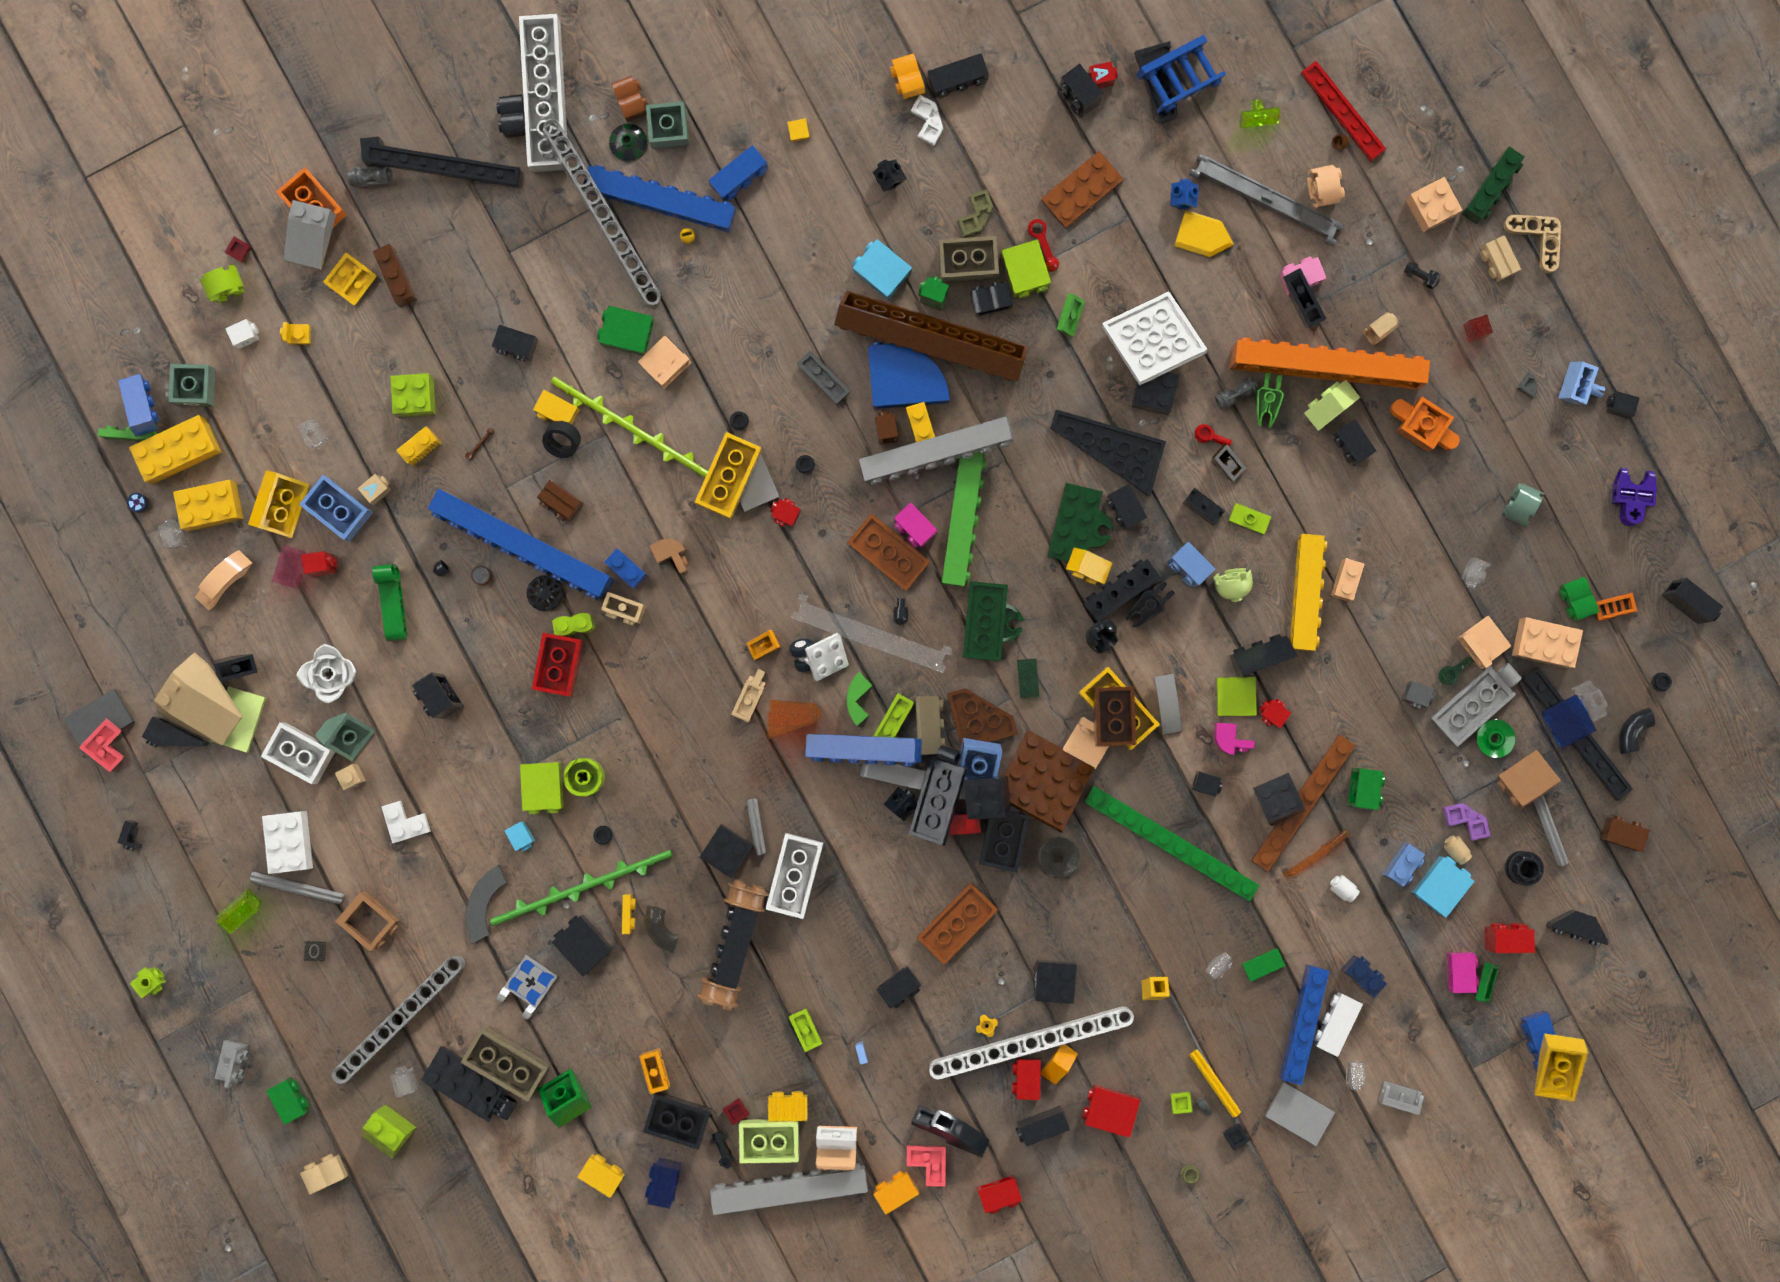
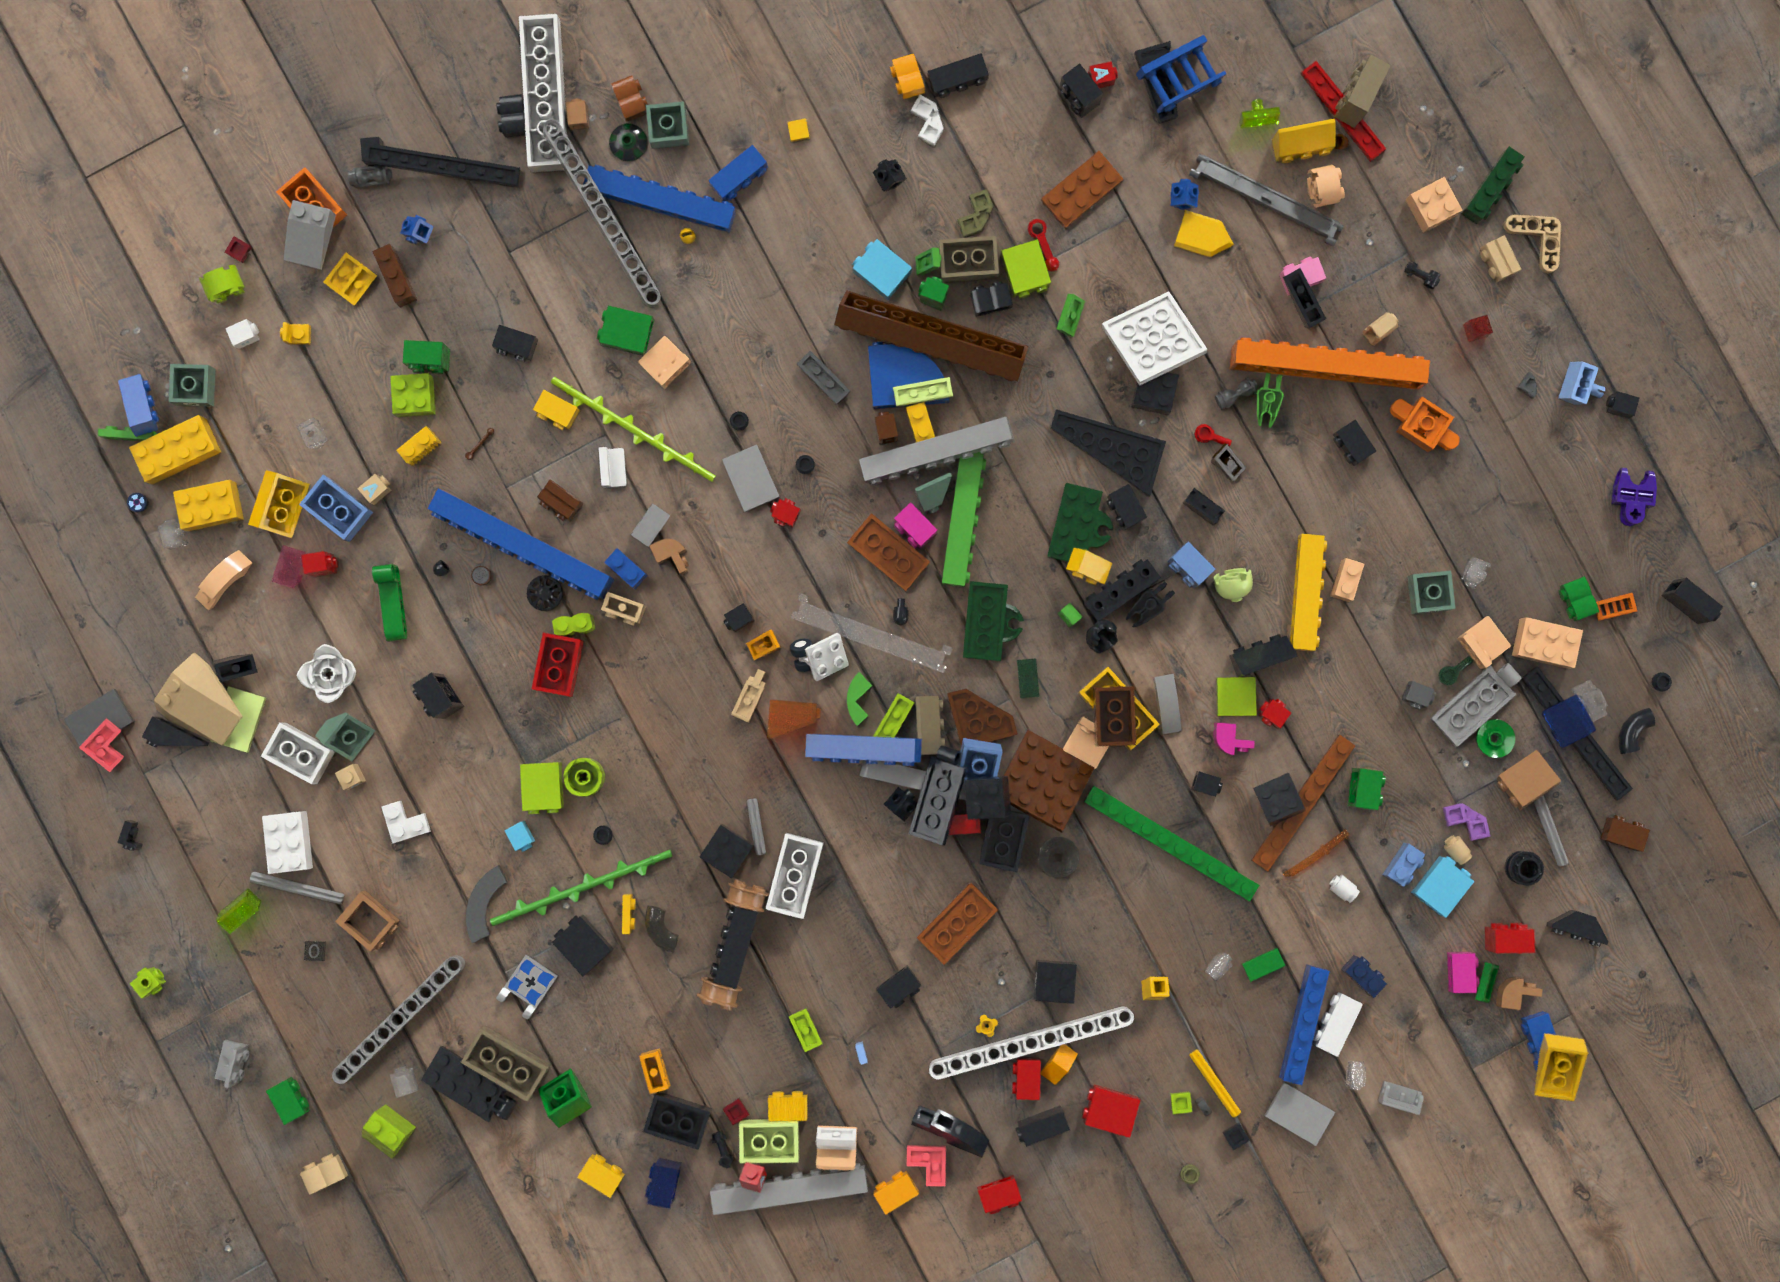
black tyre [542,421,581,458] -> none
yellow brick [695,432,762,520] -> none
lime plate [1228,503,1271,535] -> none
yellowish green brick [1304,380,1360,431] -> none
sand green brick [1502,483,1544,528] -> none
none -> blue brick [400,215,434,244]
none -> green brick [403,340,450,374]
none -> medium nougat brick [566,99,589,130]
none -> white panel [599,447,627,488]
none -> light grey hinge [630,503,670,547]
none -> black brick [723,603,755,632]
none -> brick [739,1162,767,1193]
none -> yellowish green tile [893,377,953,407]
none -> bright green plate [915,248,941,275]
none -> sand green slope [915,473,952,515]
none -> bright green brick [1058,603,1083,627]
none -> yellow slope [1272,118,1336,163]
none -> dark tan brick [1334,55,1391,127]
none -> sand green brick [1407,571,1456,614]
none -> medium nougat brick [1496,977,1542,1010]

